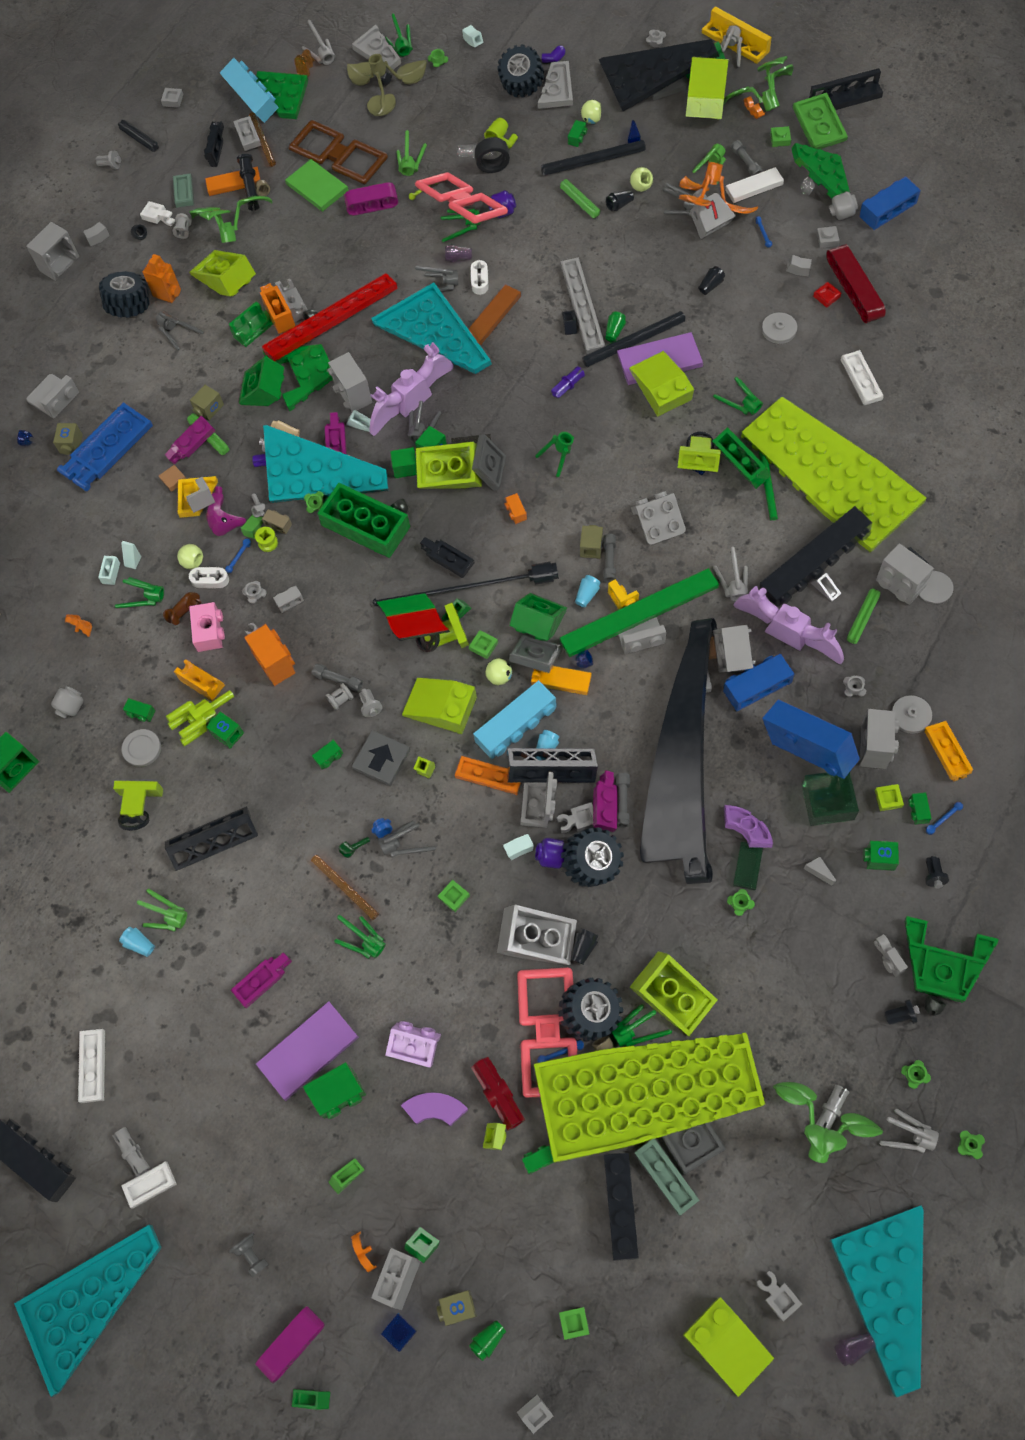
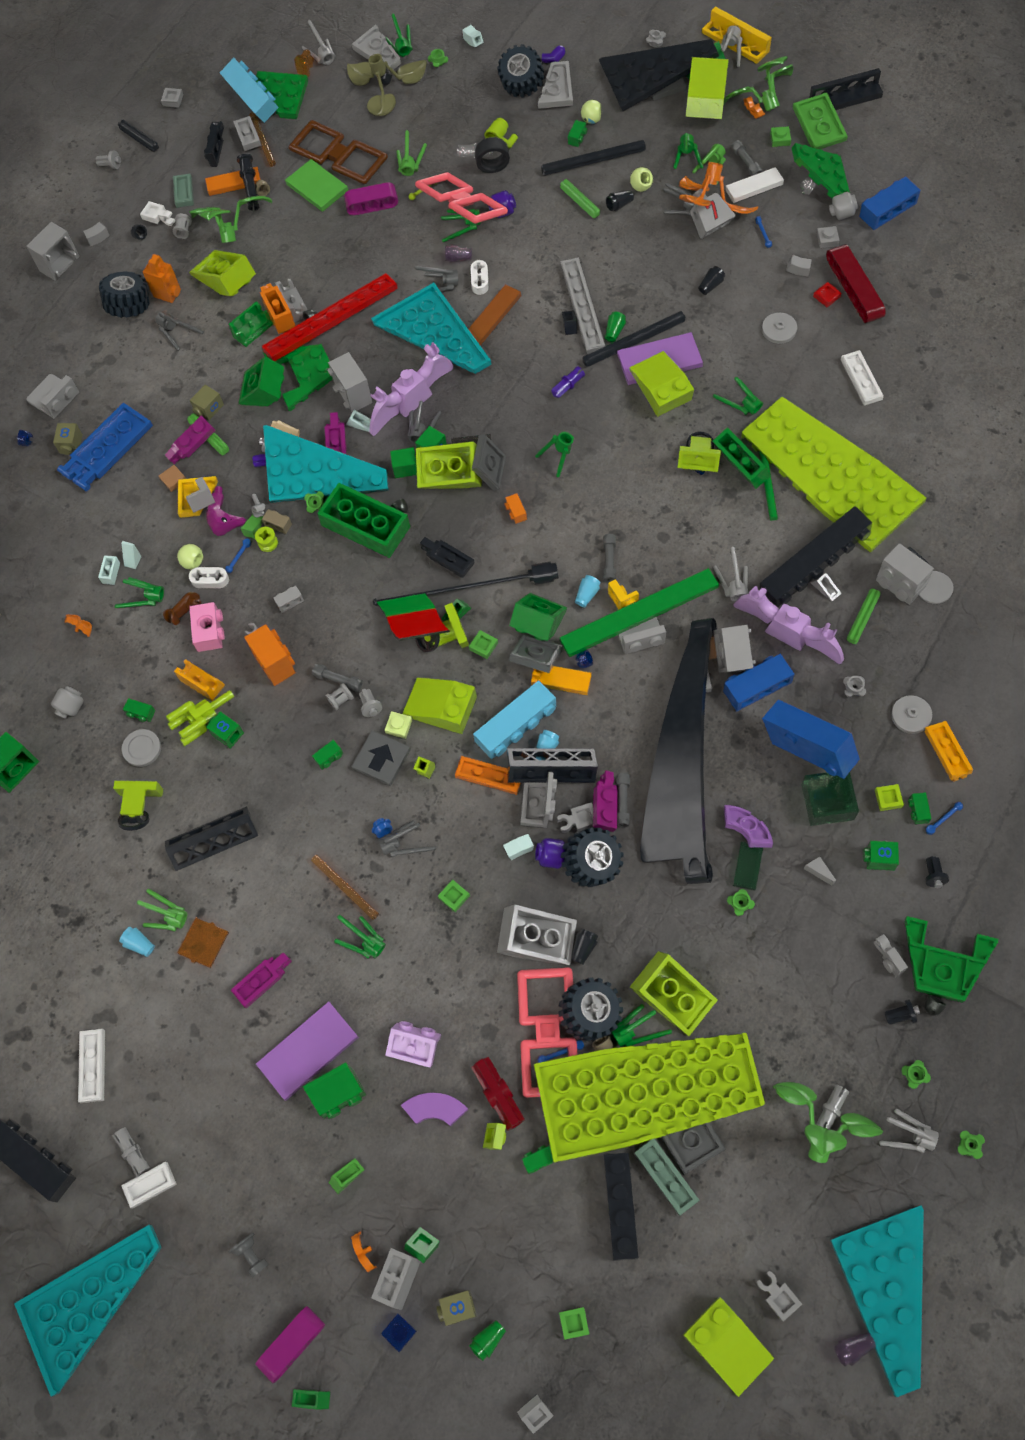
light grey plate [242,581,267,604] -> none
dark green hand [339,837,370,858] -> none
yellowish green piece [485,658,512,685] -> none
olive brick [580,525,603,559] -> none
clear blue piece [628,120,641,143] -> none
light grey bracket [631,491,686,545] -> none
light grey brick [859,709,899,769] -> none
none -> clear orange piece [177,918,229,968]
none -> yellowish green plate [384,711,412,739]
none -> green plant [674,133,703,169]

